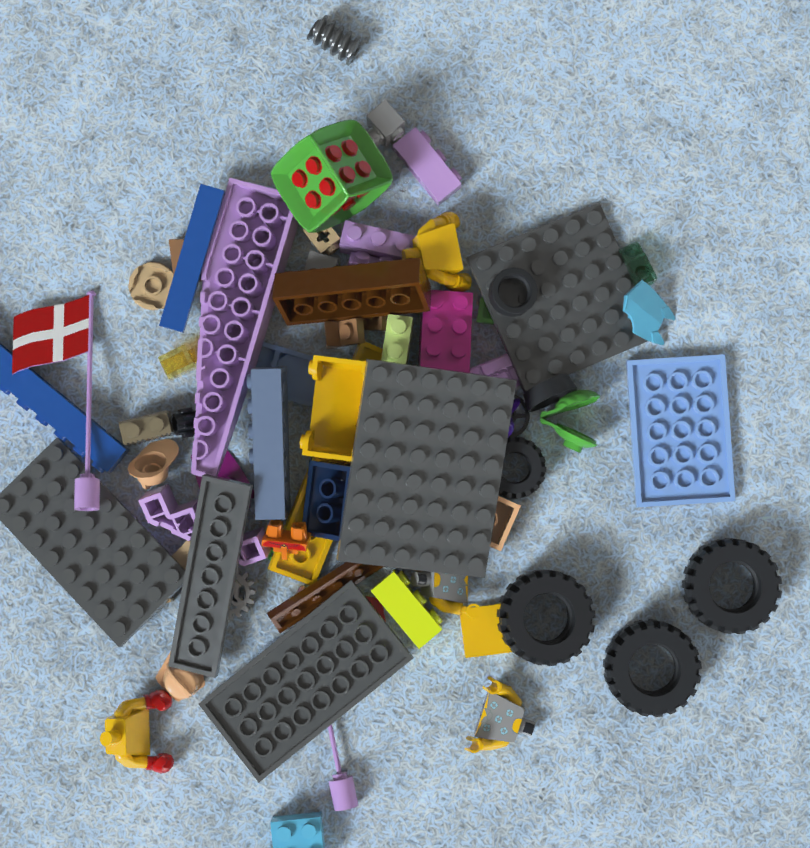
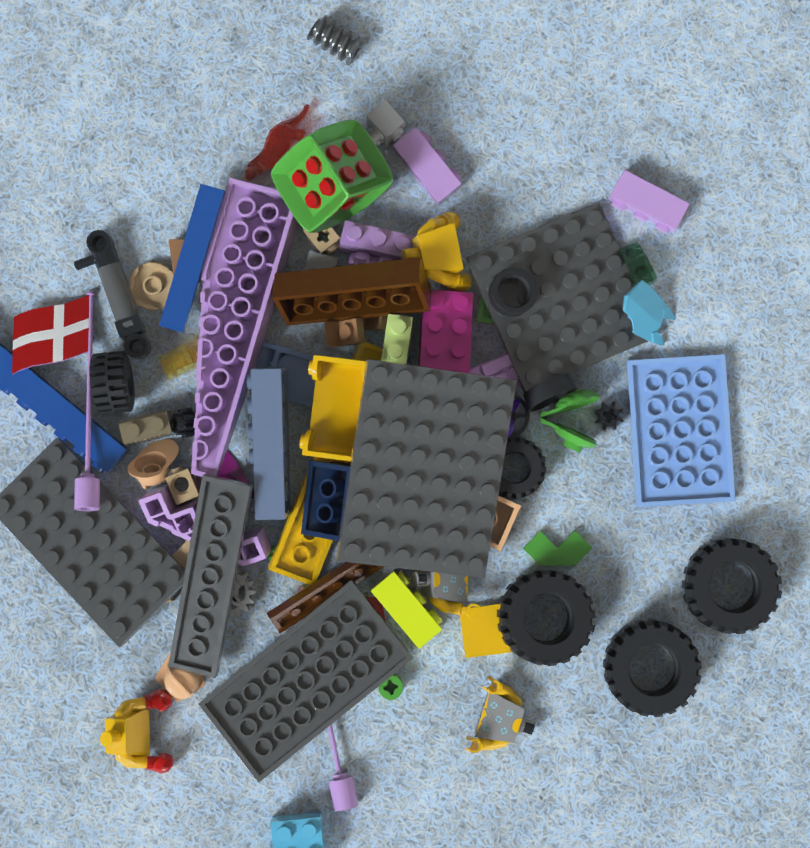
orange hips [262,520,311,560] -> none
none -> piece [74,230,151,360]
none -> black tyre [89,350,135,415]
none -> tan brick [165,466,200,505]
none -> clear red animal [245,104,310,181]
none -> bright green wheel [379,674,403,700]
none -> bright green tile [523,531,592,566]
none -> black gear [593,401,624,431]
none -> lavender brick [608,170,690,234]

